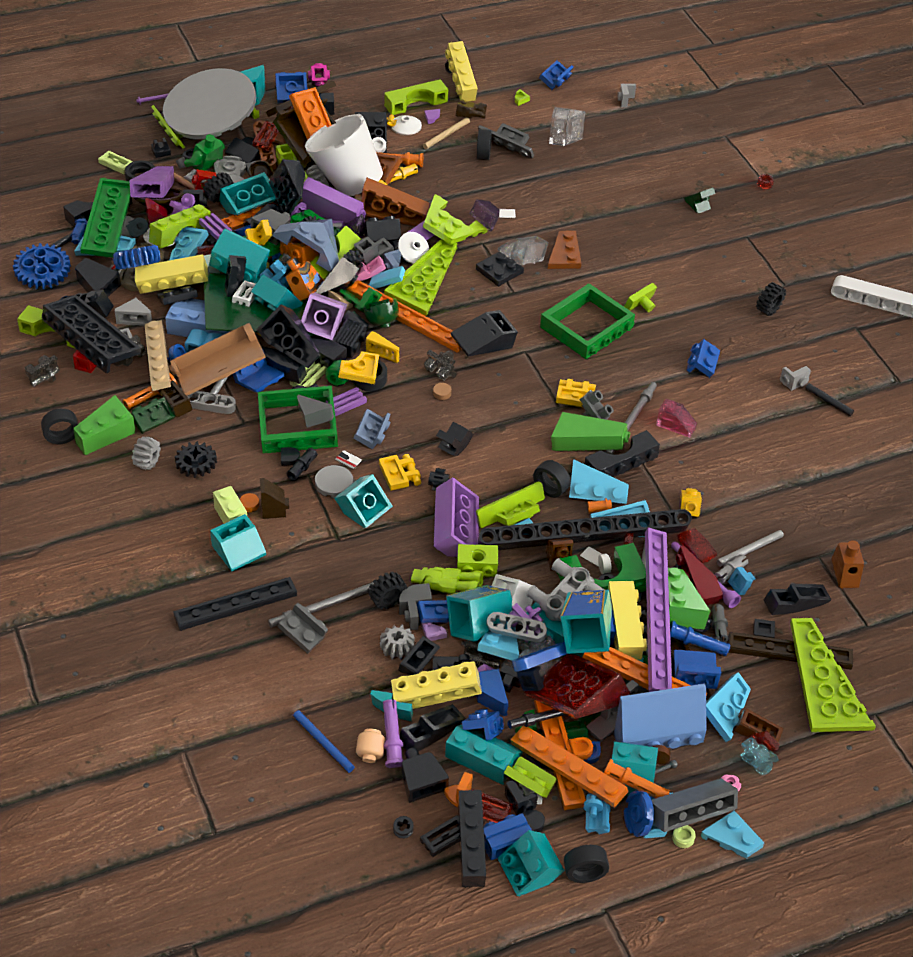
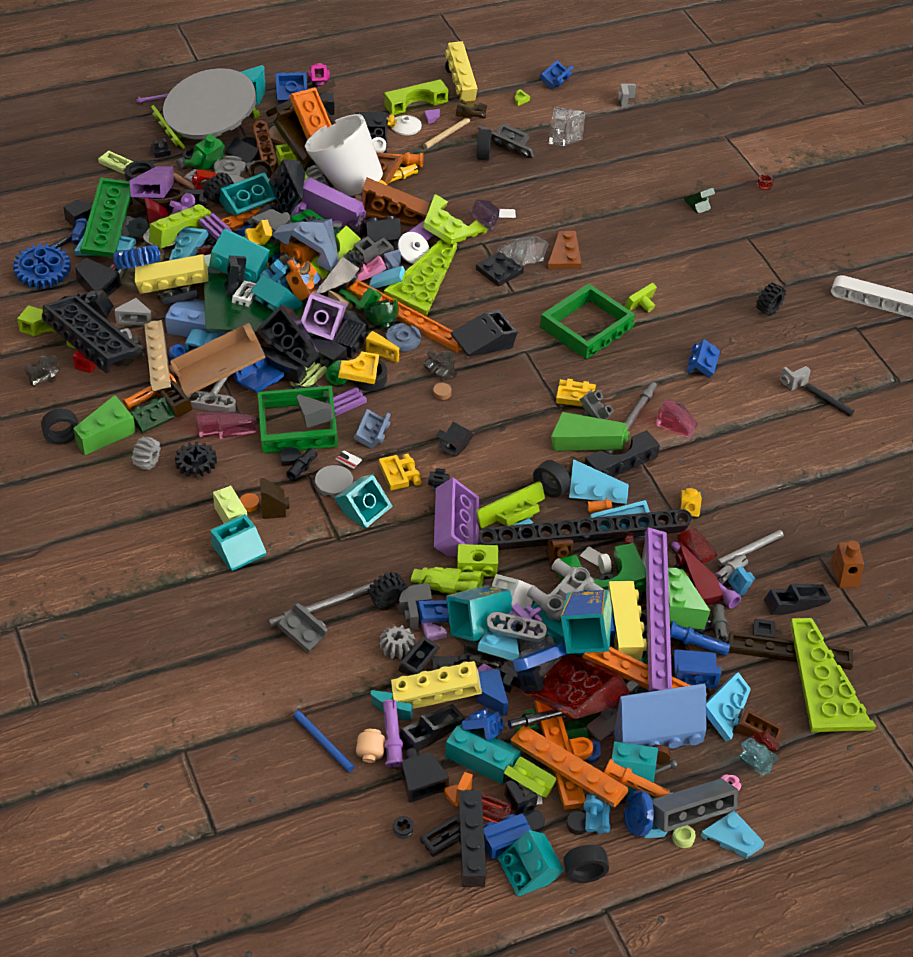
black tile [173,577,297,631] -> none
clear red tile [253,121,279,151] -> none
none -> clear pink slope [195,412,256,439]
none -> sand blue tile [385,323,421,352]
none -> black tile [567,811,587,835]

